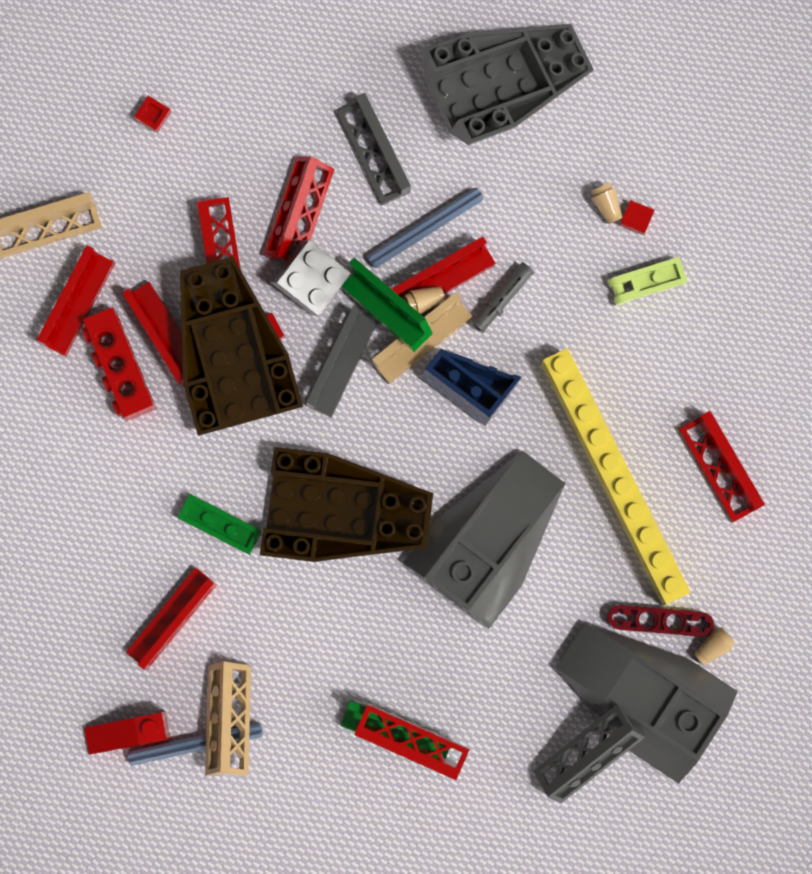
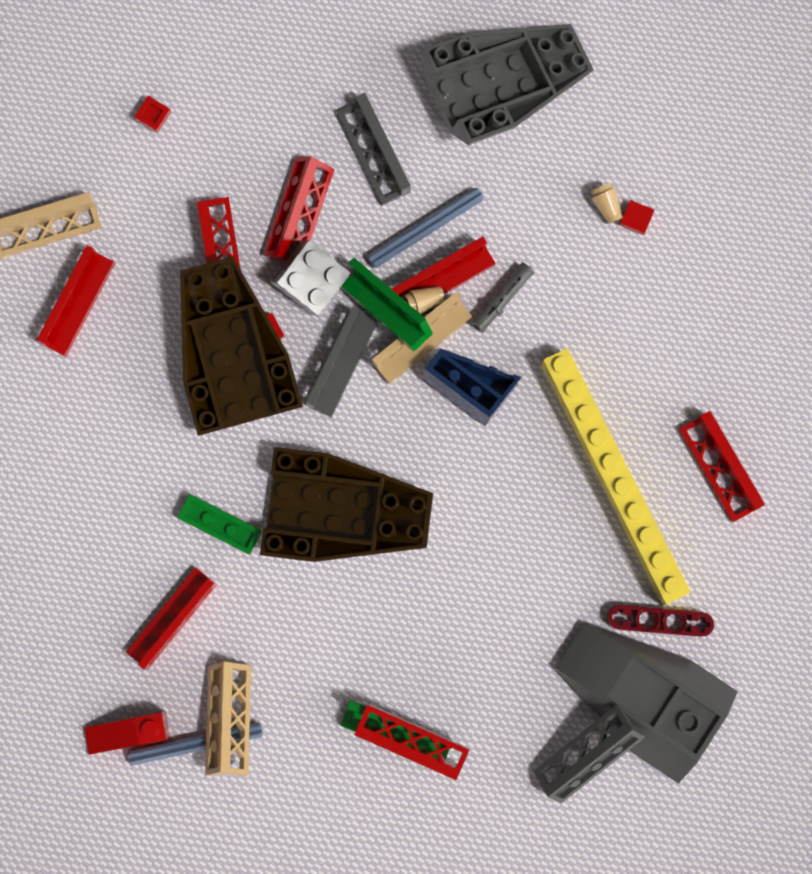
red brick [82,307,157,421] -> none
red fence [122,282,184,386] -> none
dark grey wedge [402,450,566,629] -> none
yellowish green plate [607,257,688,306] -> none
tan cone [694,627,736,666] -> none

